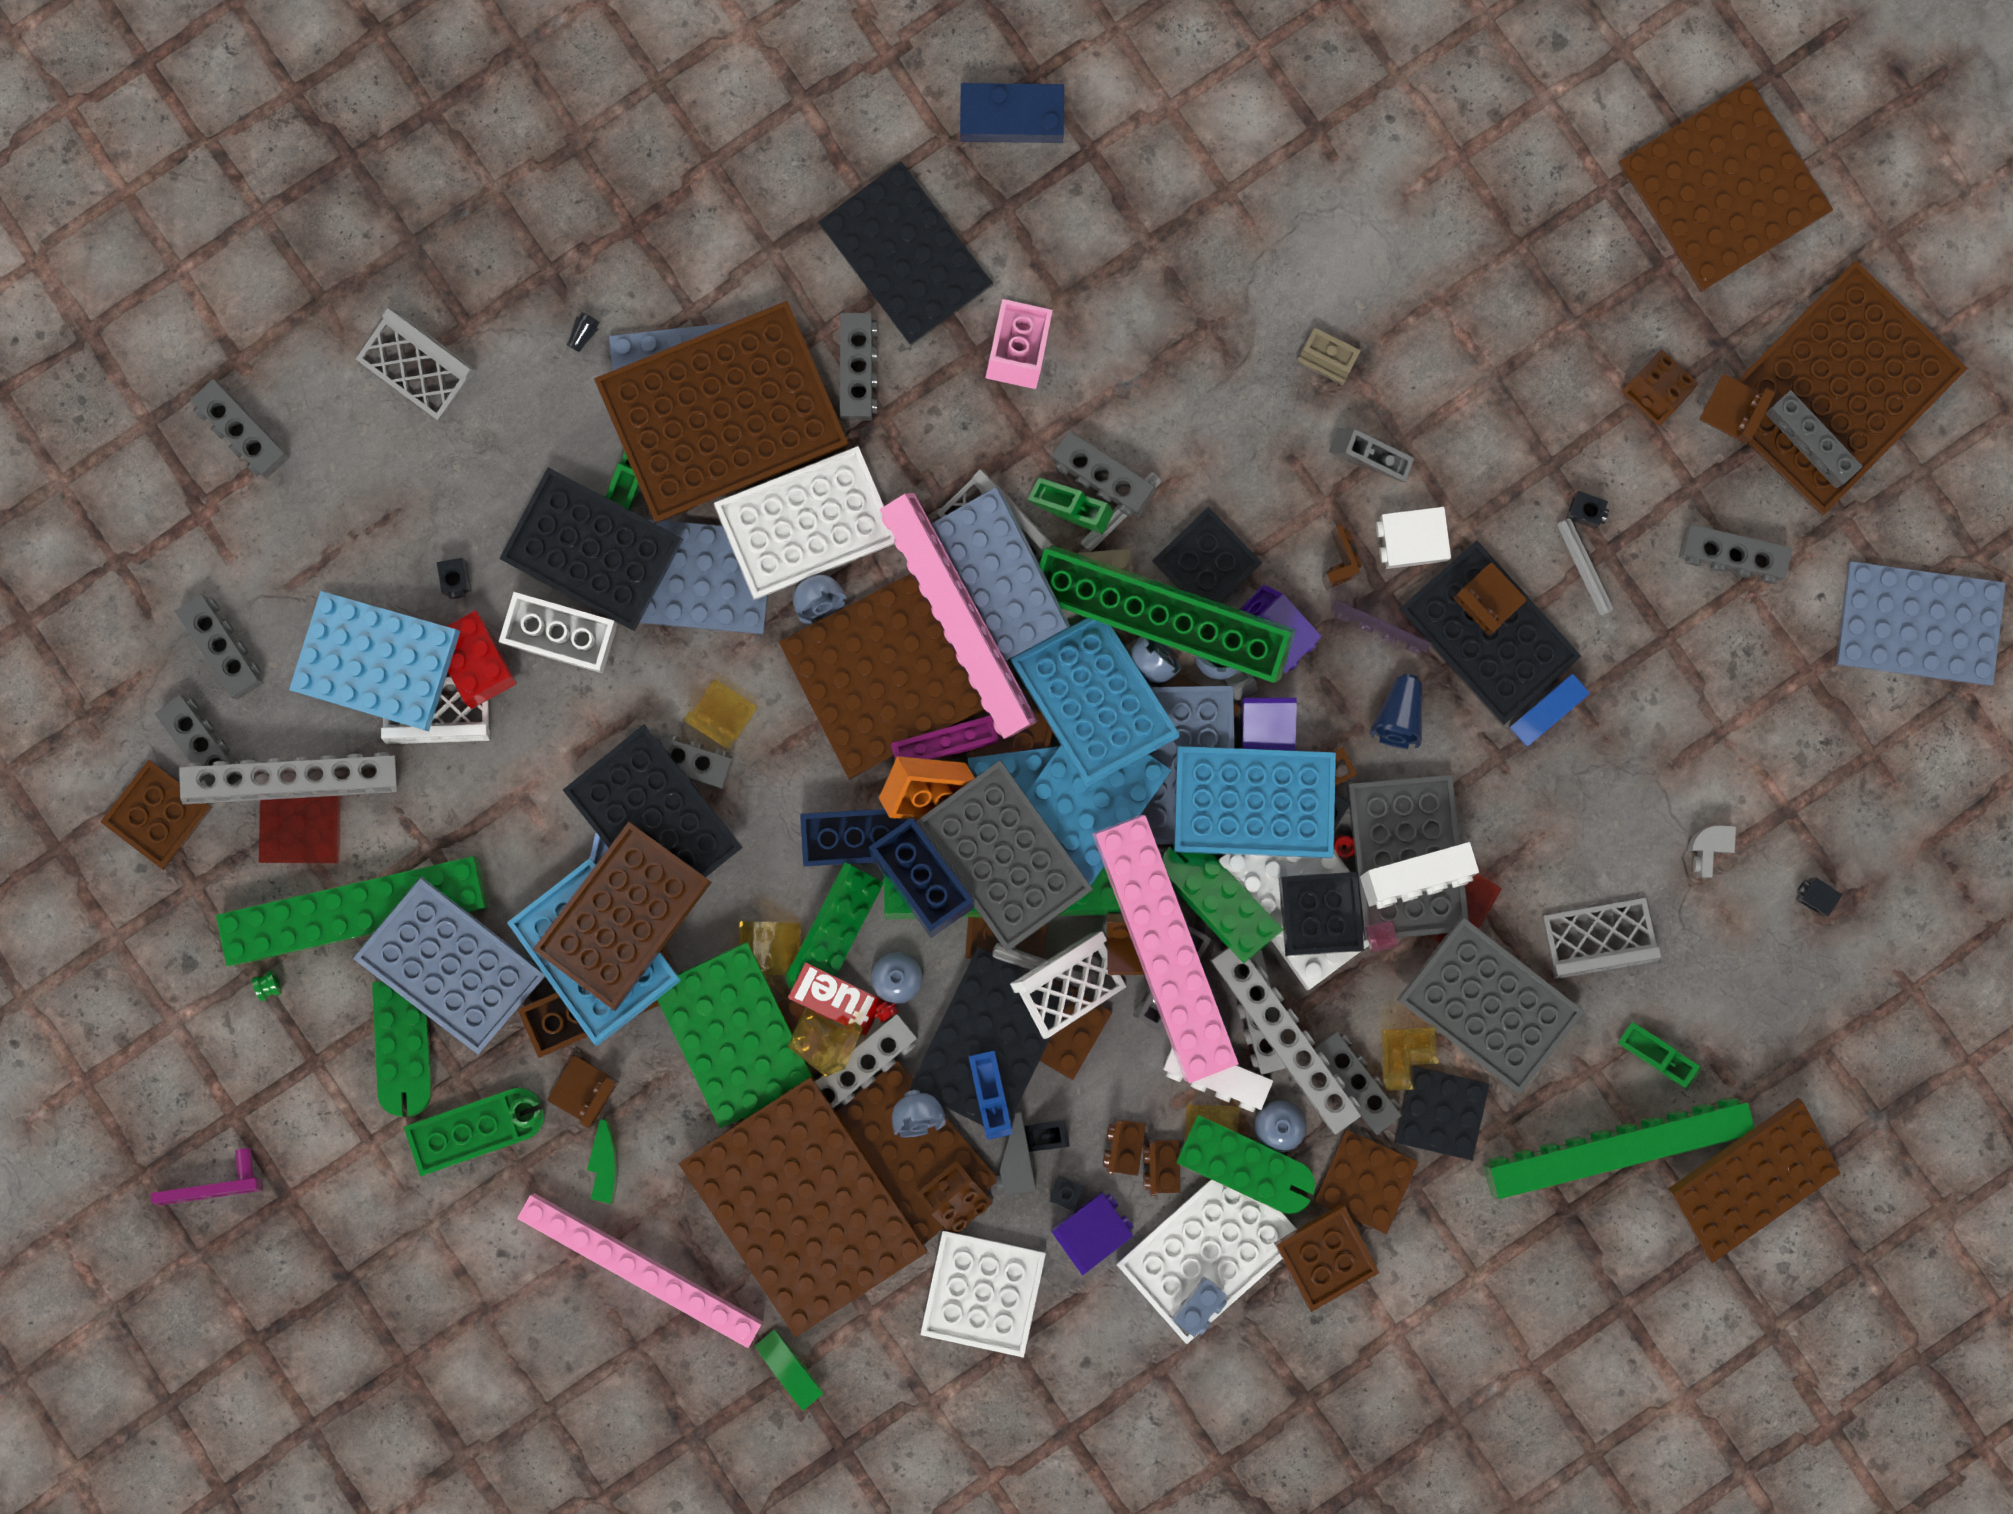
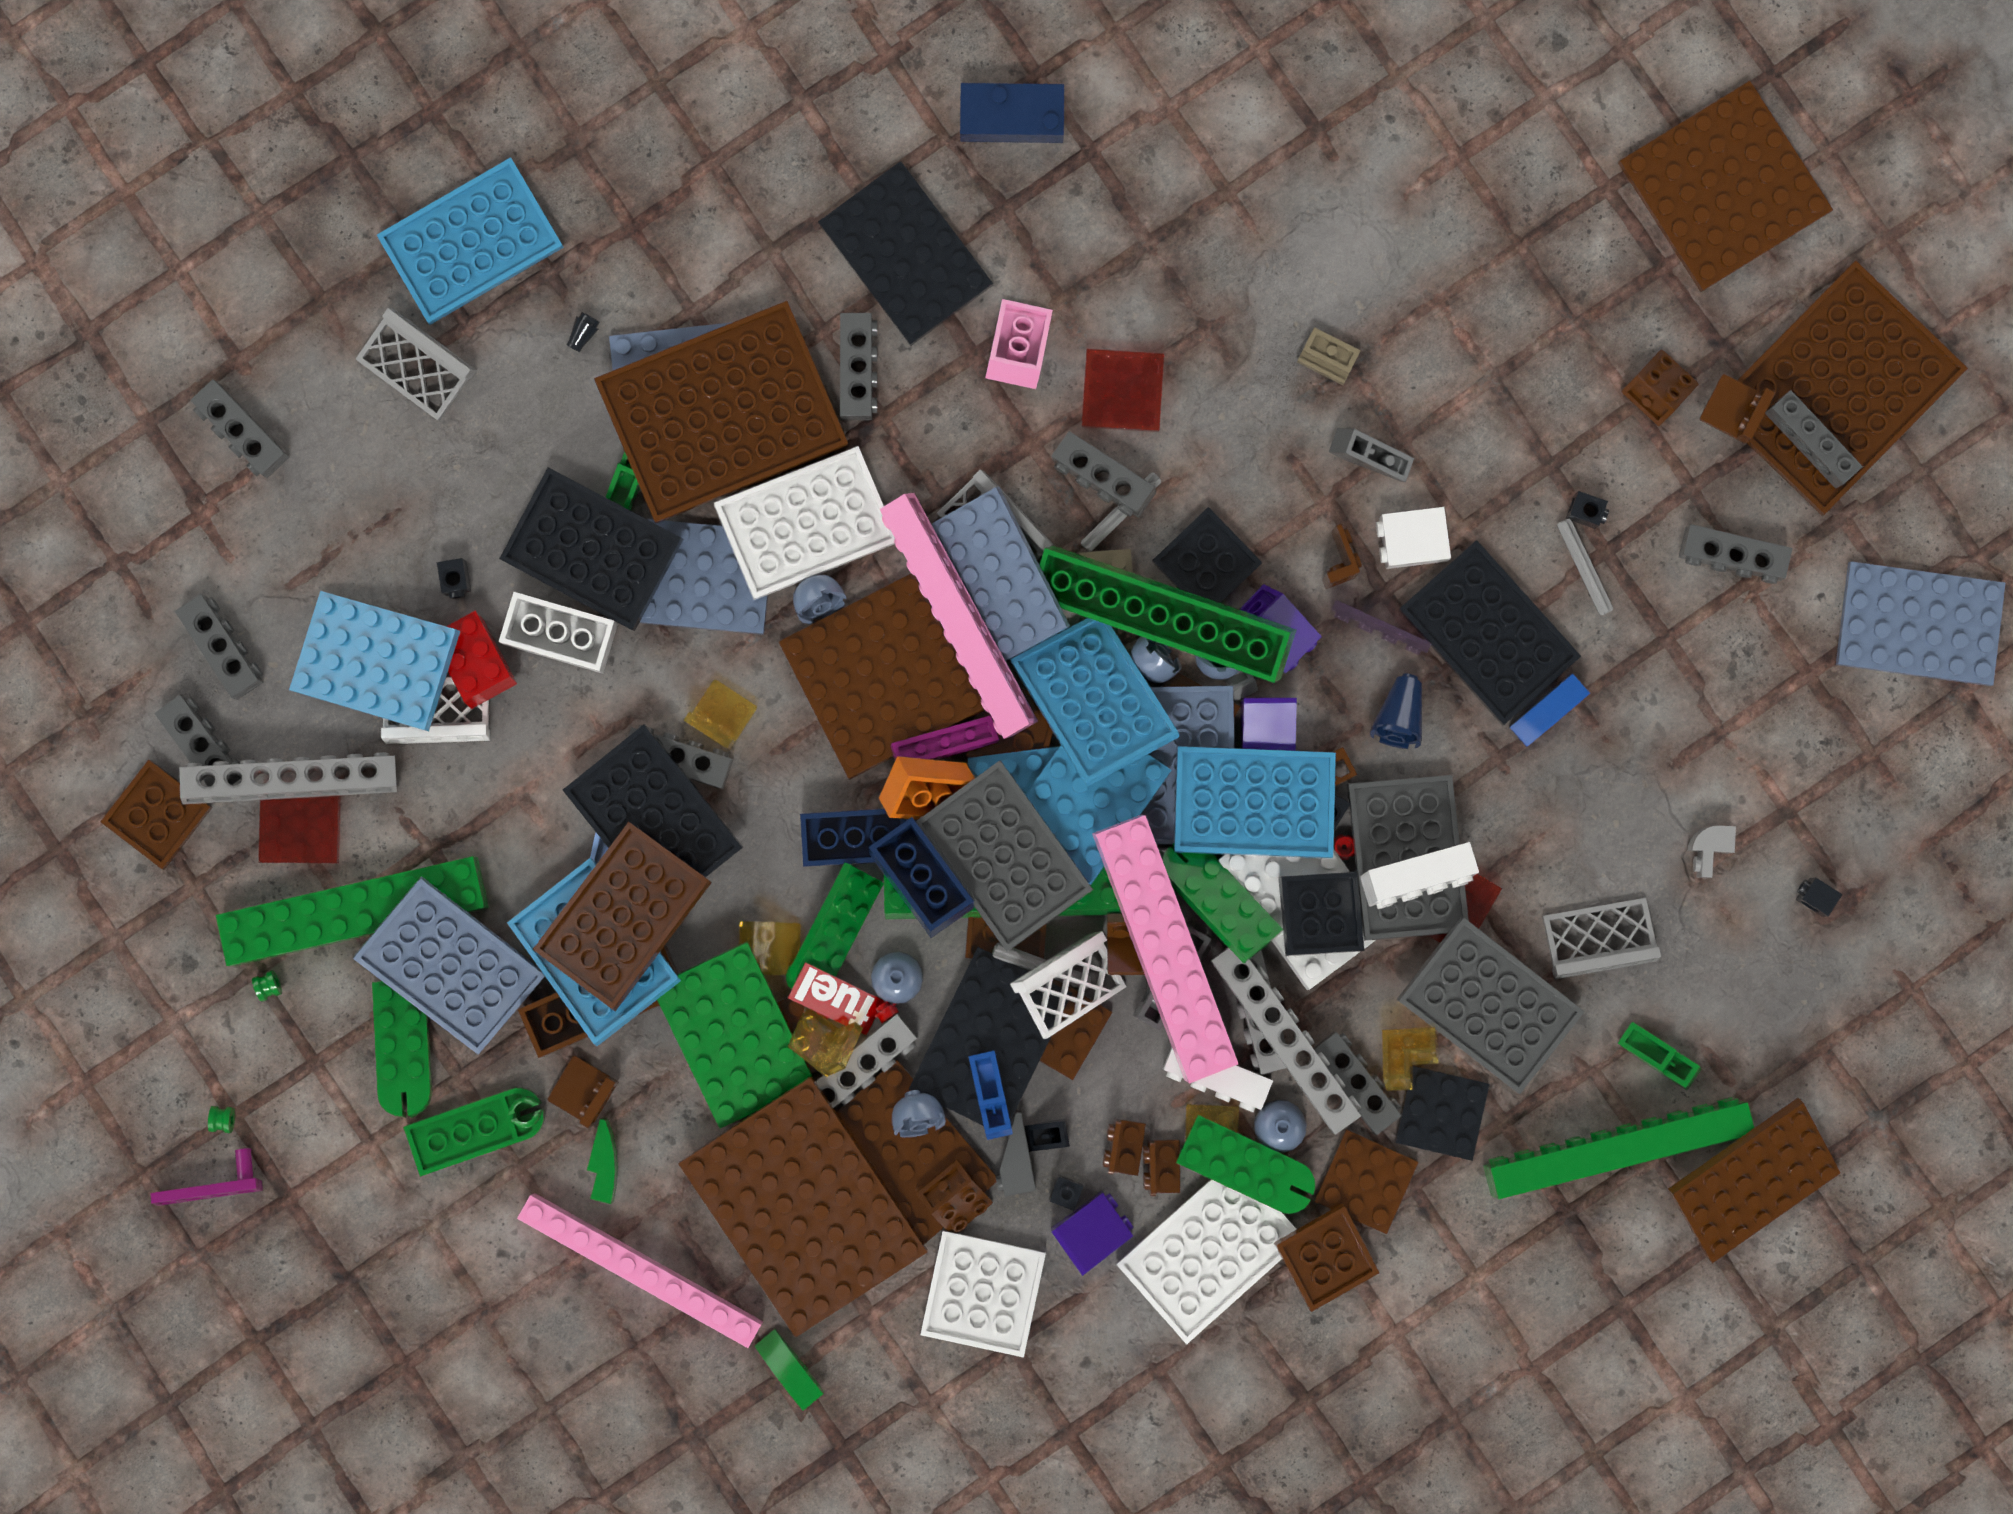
green slope [1027,478,1114,534] -> none
sand blue brick [1172,1276,1227,1338] -> none
clear pink plate [1365,921,1398,953] -> none
reddish brown bracket [1453,563,1526,636] -> none
none -> green wheel [208,1106,235,1133]
none -> dark azure plate [377,157,564,325]
none -> clear red plate [1082,349,1164,432]

